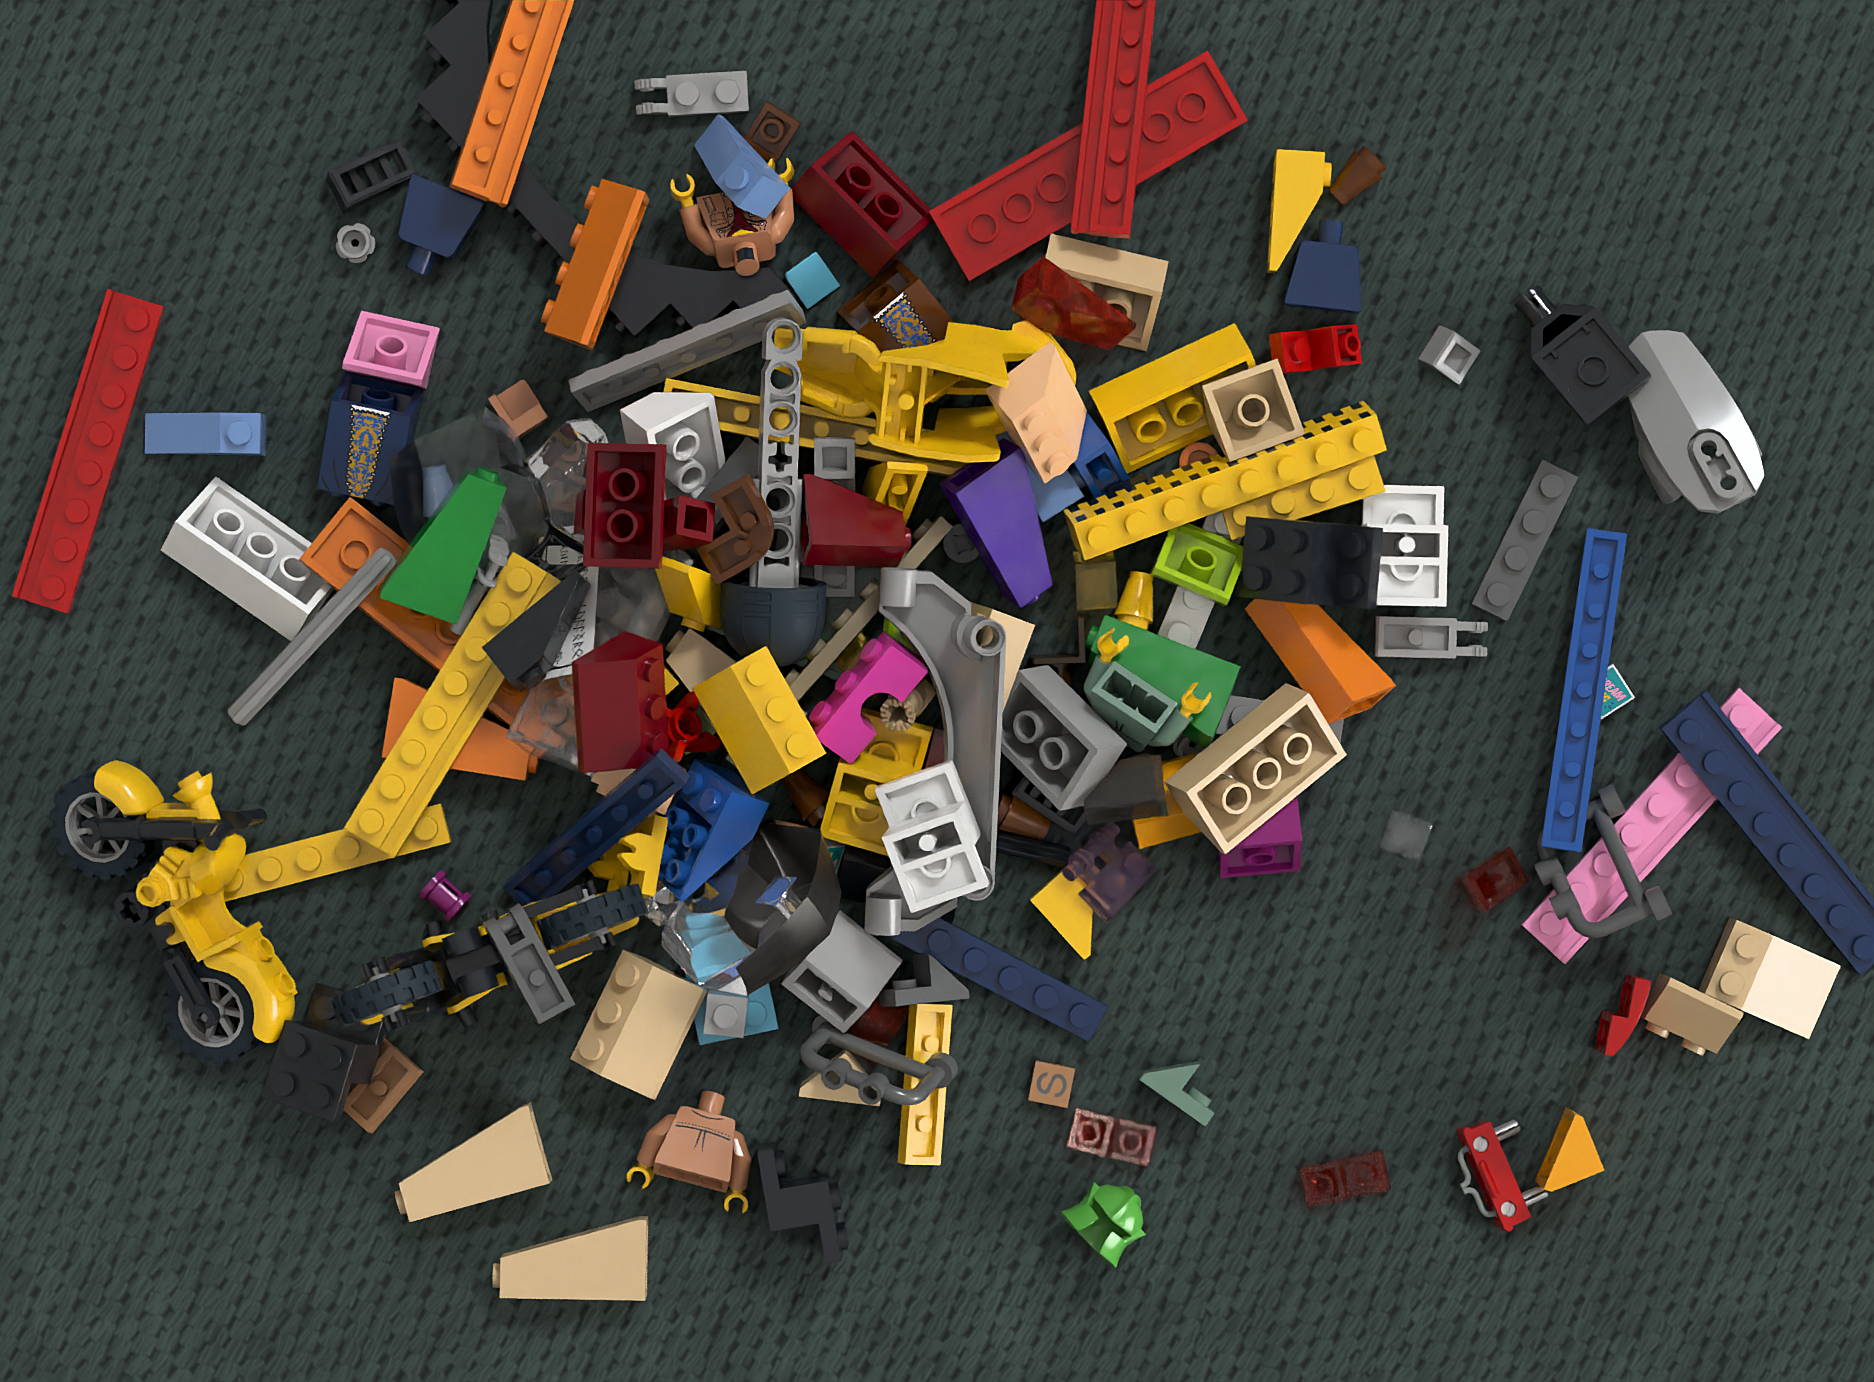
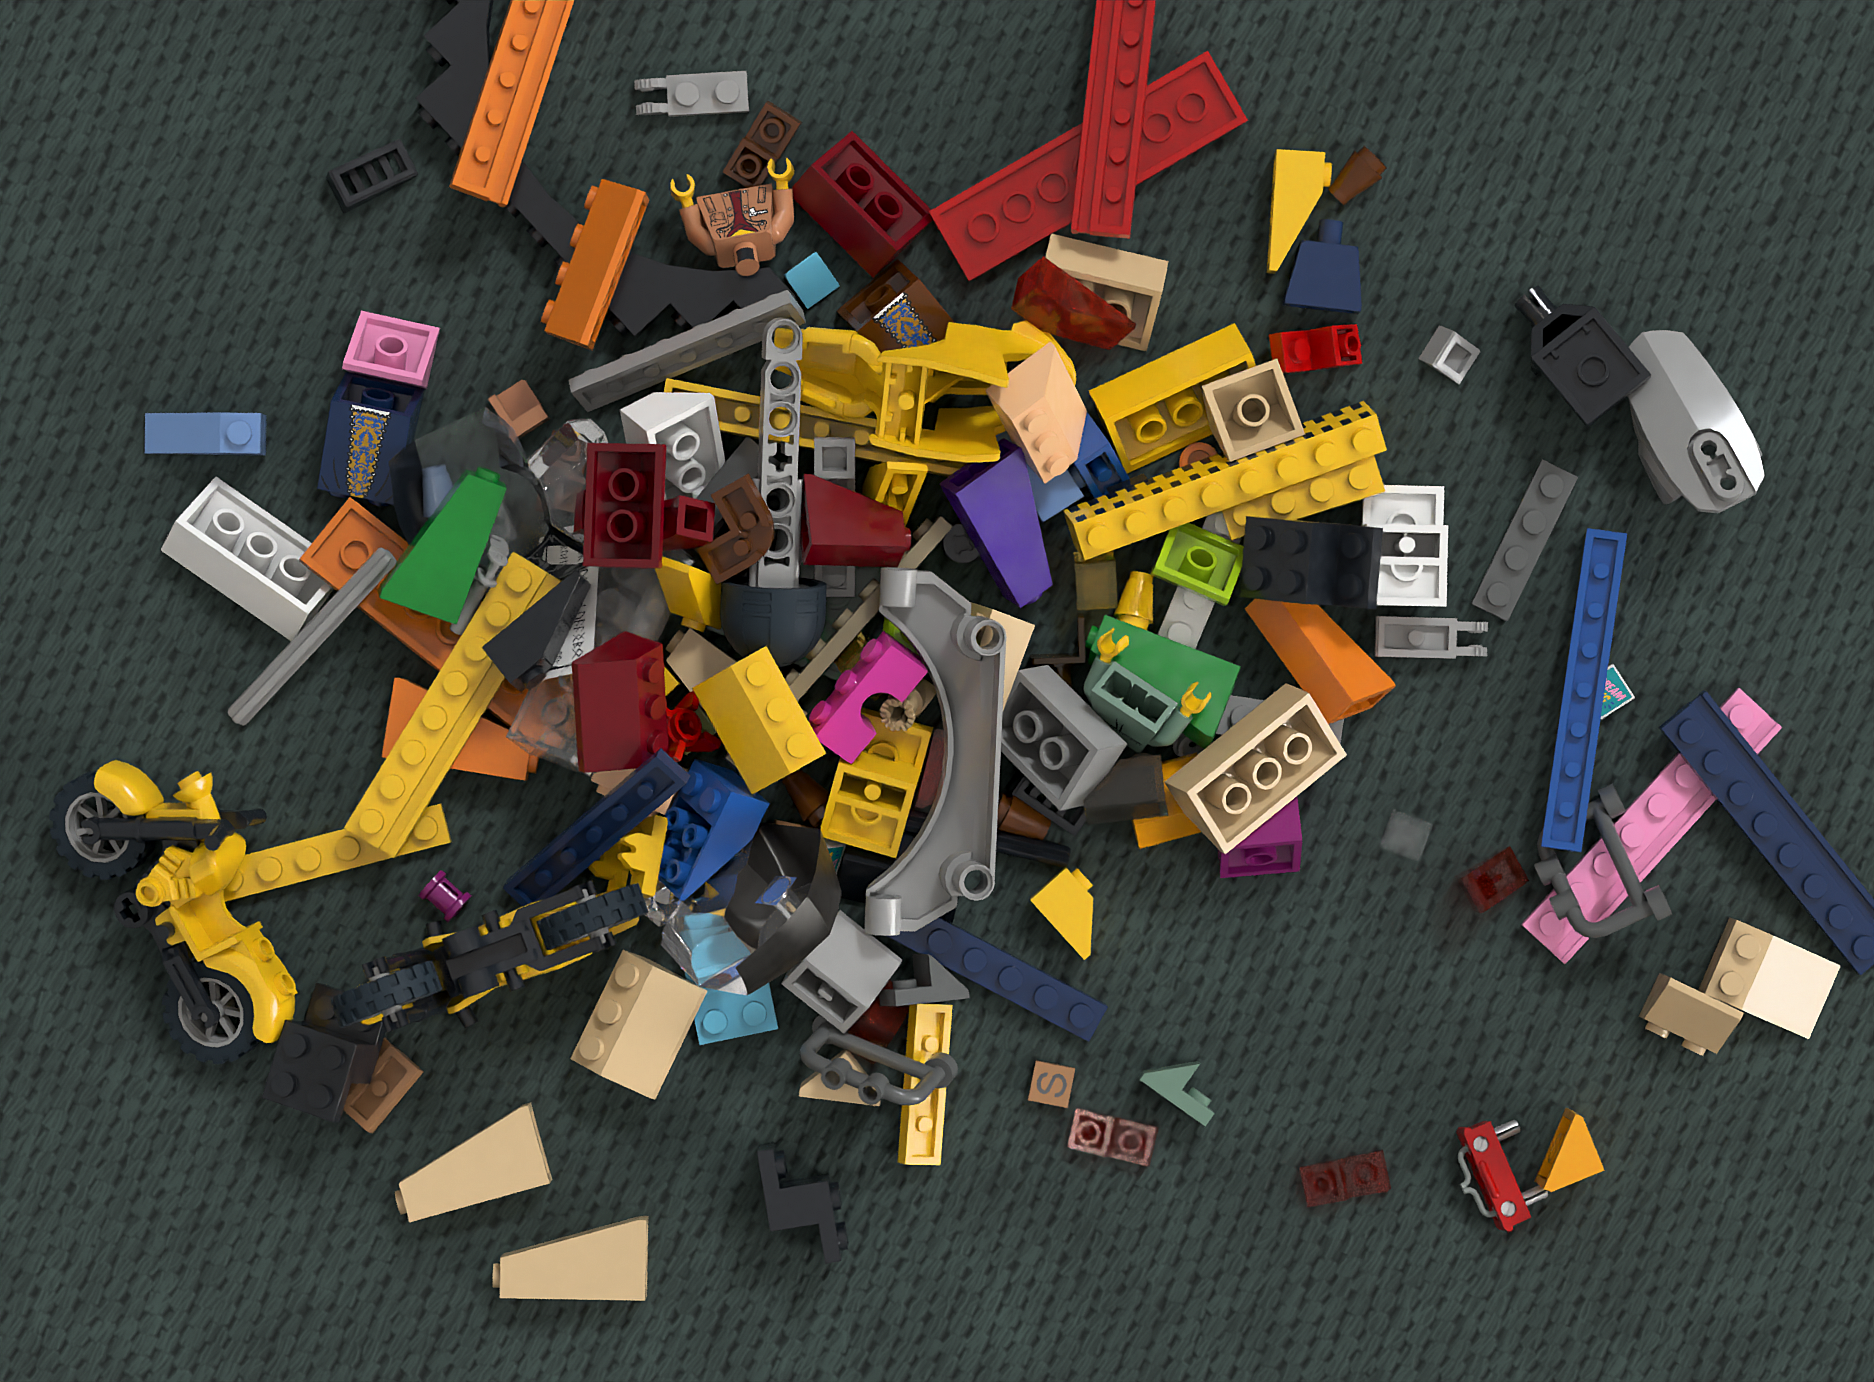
red plate [12,289,165,613] -> none
light grey plate [336,223,375,263] -> none
dark blue torso [398,174,487,277] -> none
dark grey plate [483,903,575,1024] -> none
nougat torso [626,1091,751,1213] -> none
medium blue slope [694,114,790,219] -> none
light grey brick [703,988,749,1038] -> none
white bracket [875,760,989,913] -> none
bright green helmet [1059,1182,1146,1269] -> none
clear purple plate [1062,822,1157,923] -> none
red slope [1595,974,1651,1056] -> none

